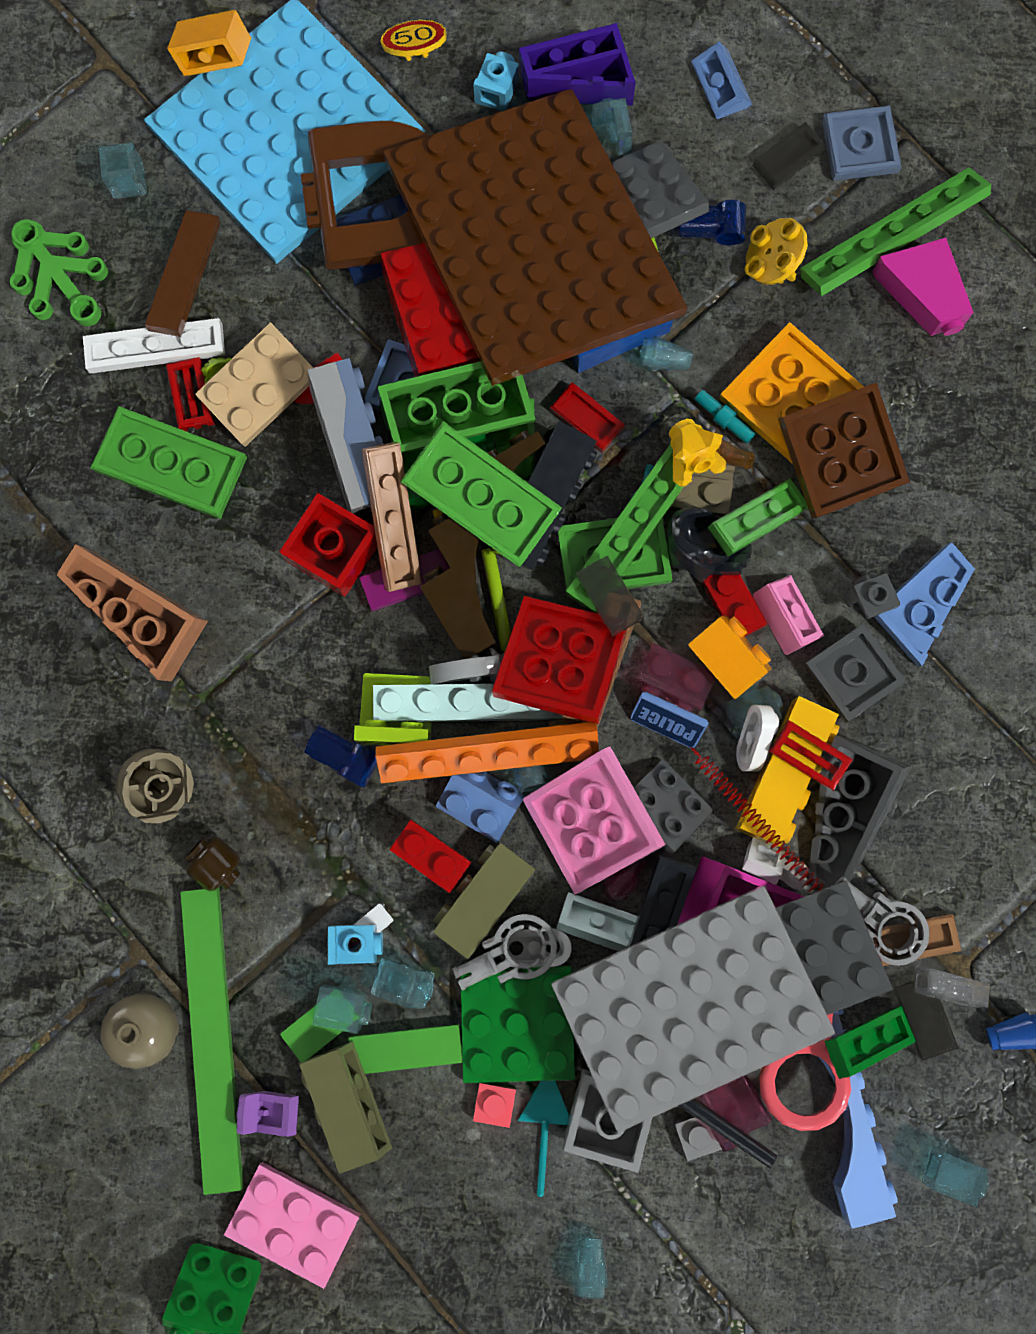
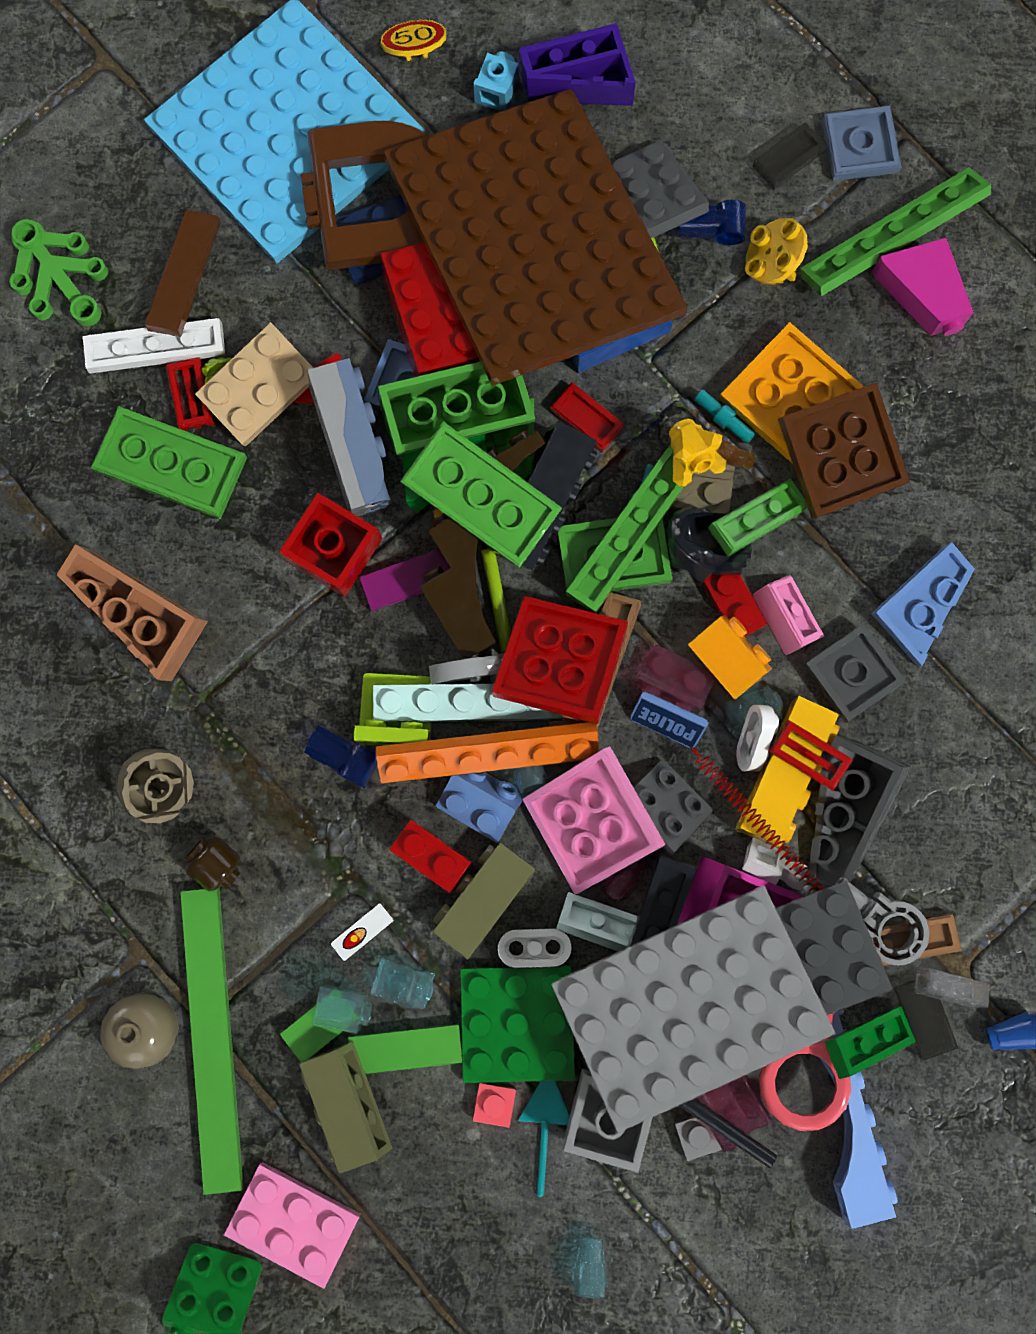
clear light blue brick [99,142,147,199] -> none
light orange brick [167,10,251,76] -> none
medium lavender bracket [237,1091,299,1137] -> none
medium azure brick [328,924,383,965] -> none
medium nougat tile [361,442,422,592] -> none
light grey pin [452,914,557,990] -> none
clear smoke tile [576,556,644,637] -> none
clear light blue bracket [591,98,633,155] -> none
clear light blue cone [639,336,692,371] -> none
medium blue slope [691,42,752,119] -> none
dark grey bracket [844,573,900,619] -> none
clear light blue brick [922,1146,989,1207] -> none

